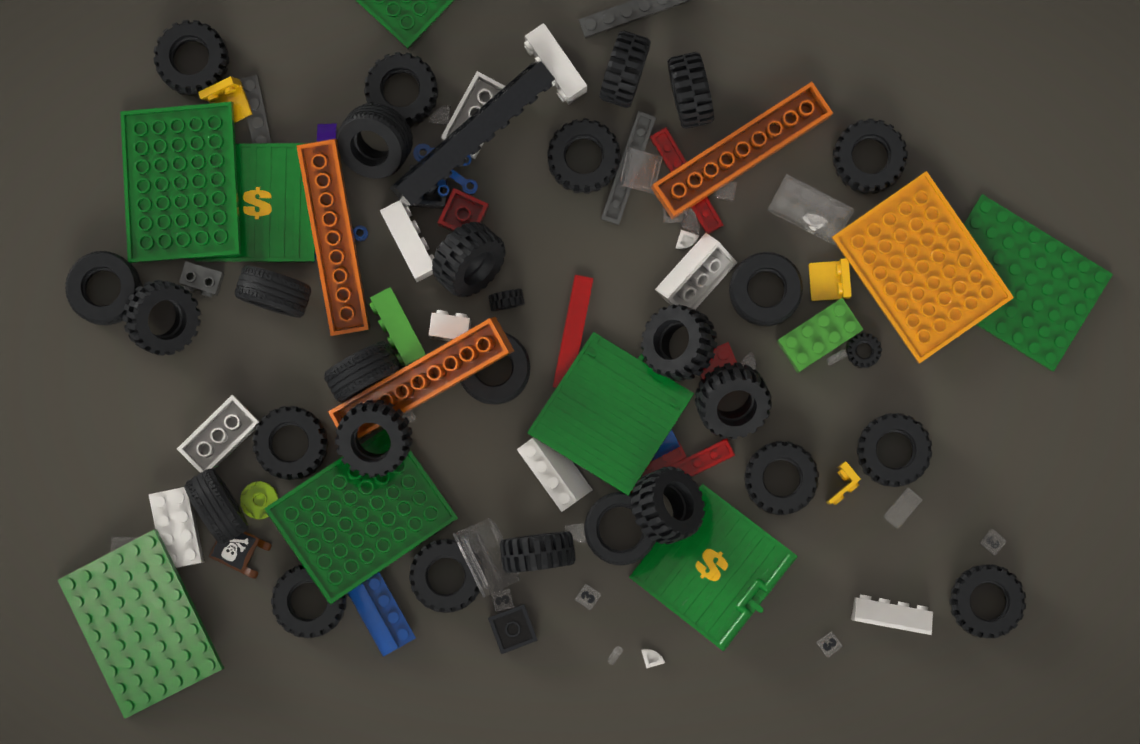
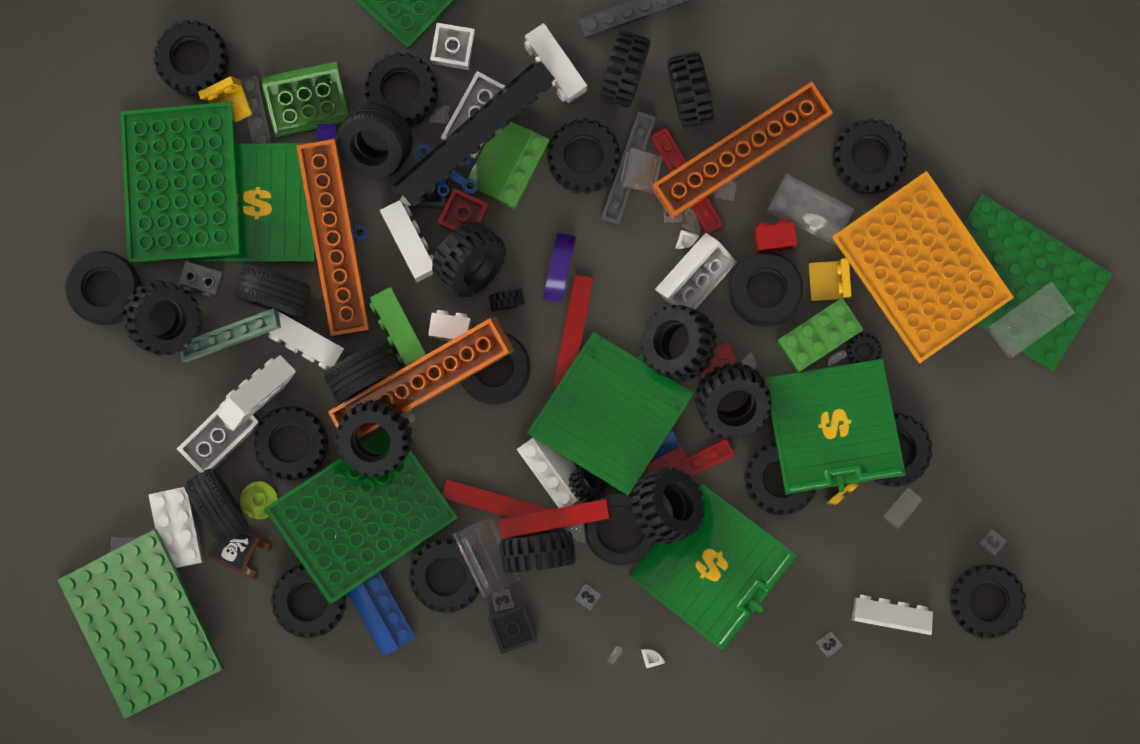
none -> sand green plate [180,308,281,362]
none -> white brick [217,355,296,431]
none -> bright green slope [262,61,349,137]
none -> white brick [268,311,347,371]
none -> white brick [430,23,475,70]
none -> red tile [442,479,552,517]
none -> bright green slope [466,121,550,210]
none -> red tile [498,499,611,539]
none -> dark purple arch [543,233,576,303]
none -> black tyre [568,467,606,502]
none -> red brick [753,220,797,253]
none -> green door [765,359,906,495]
none -> clear brick [986,282,1075,359]

